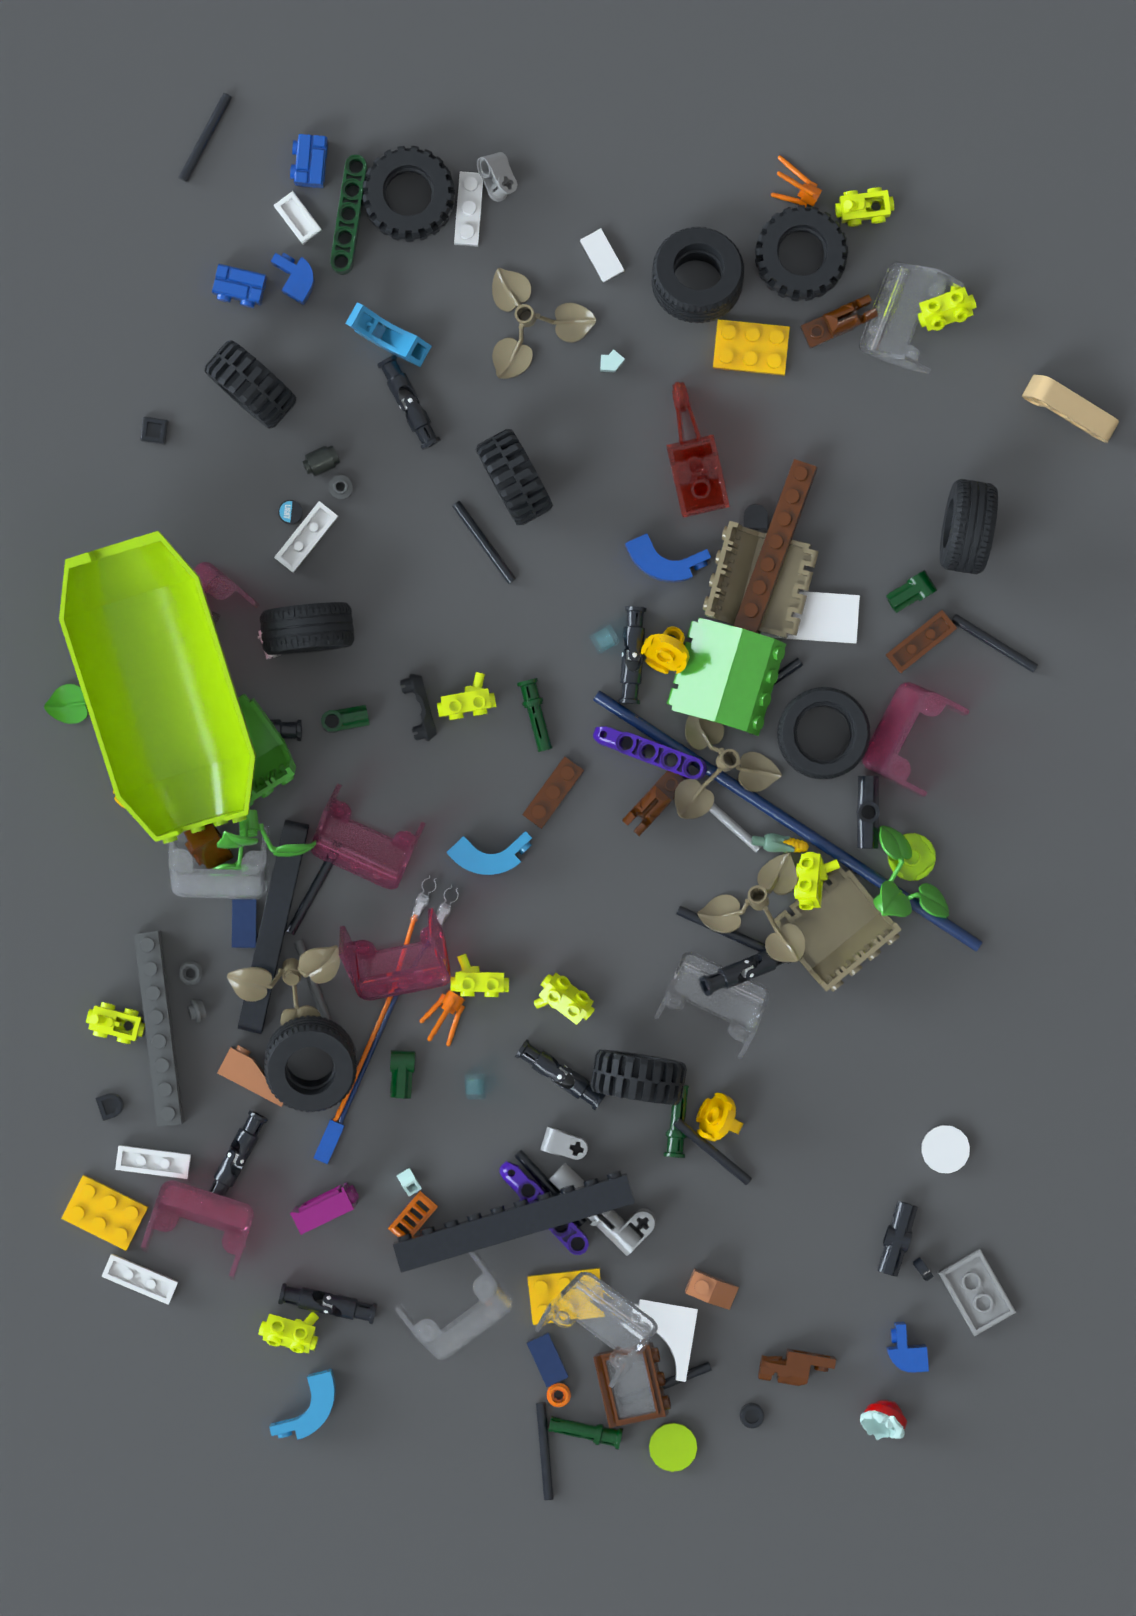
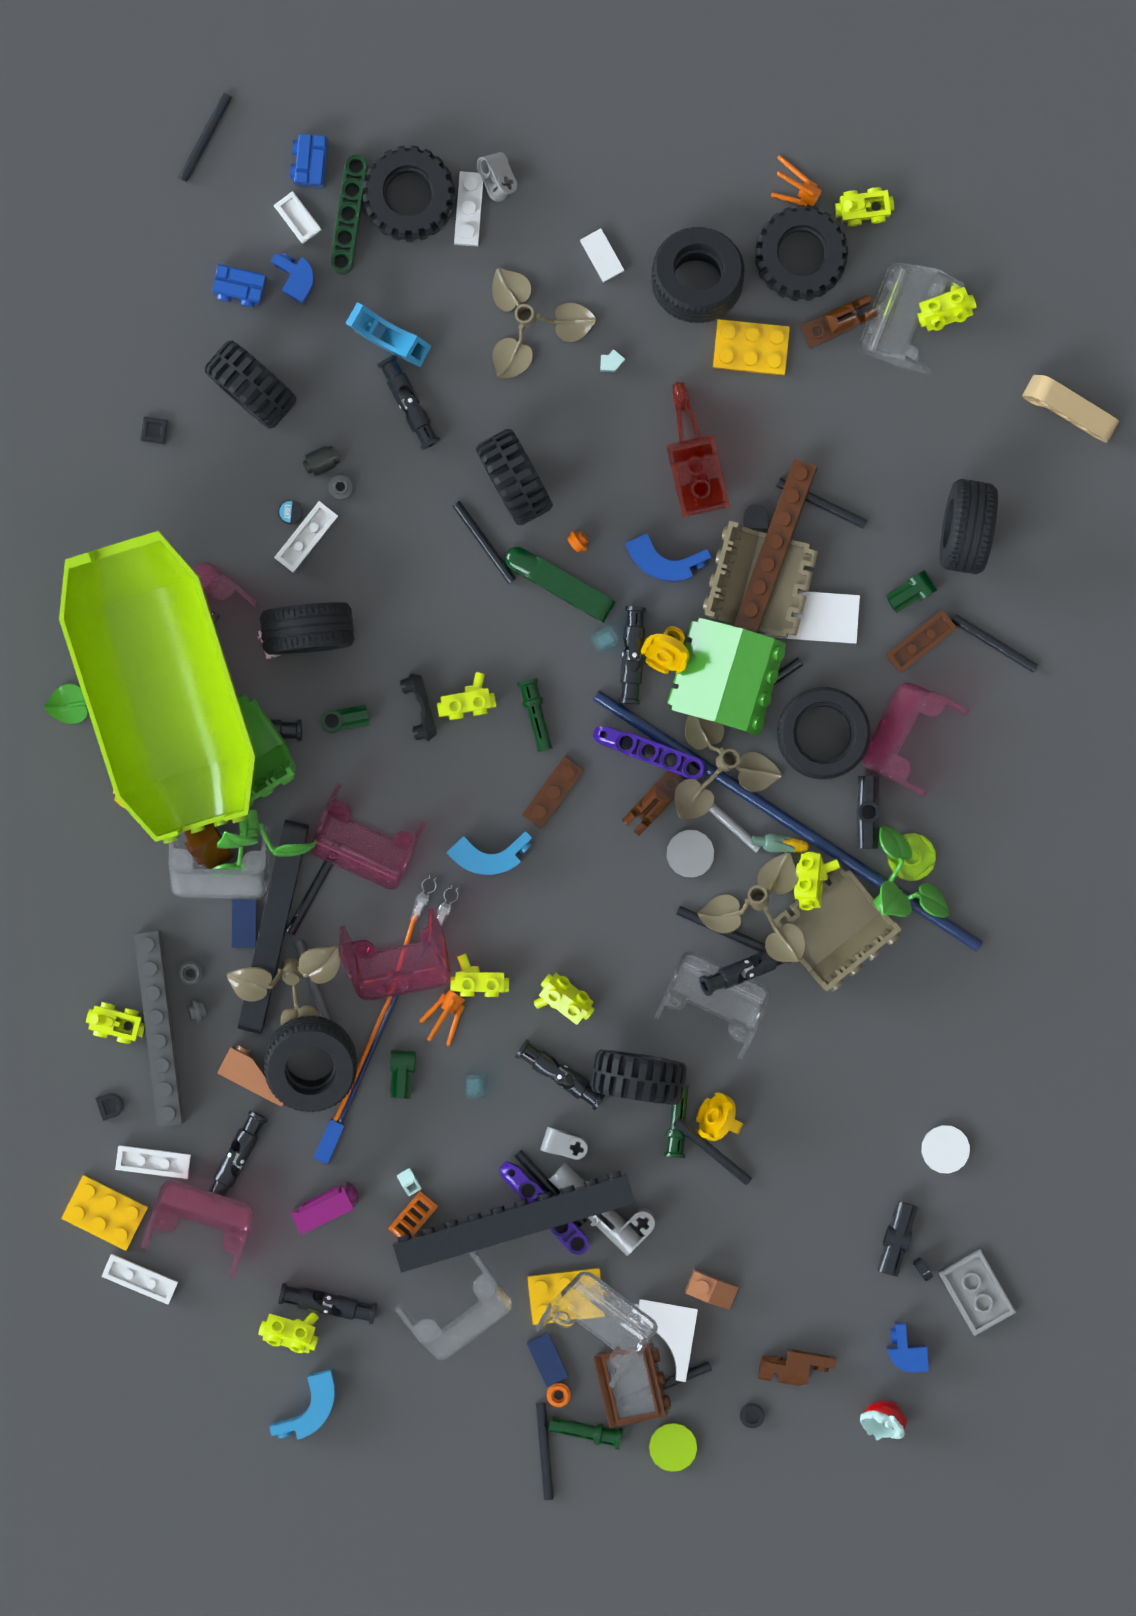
none -> dark green piece [505,547,616,623]
none -> orange plate [567,530,589,553]
none -> light grey tile [666,830,714,878]
none -> black bar [776,478,867,529]

